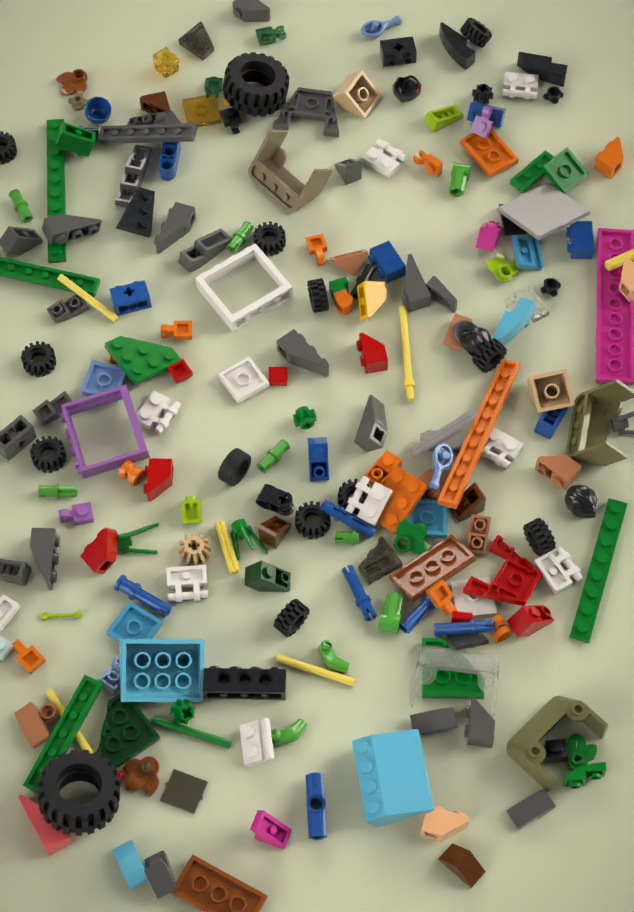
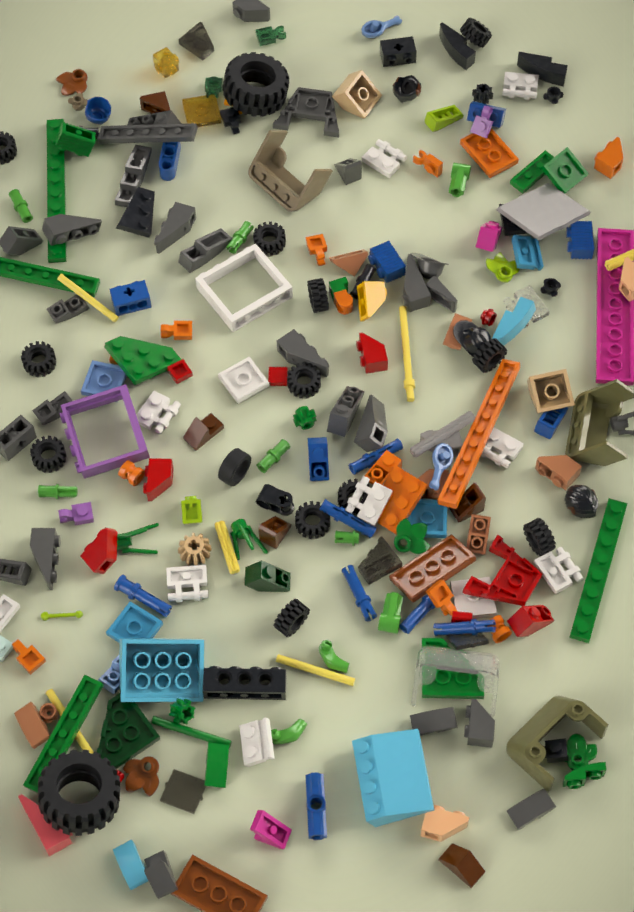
none -> reddish brown slope [183,413,224,451]
none -> green slope [204,742,229,788]
none -> black tyre [287,362,321,399]
none -> dark grey slope [327,386,365,437]
none -> blue pin [348,438,403,475]
none -> dark grey piece [410,253,449,279]
none -> red plate [480,309,497,326]

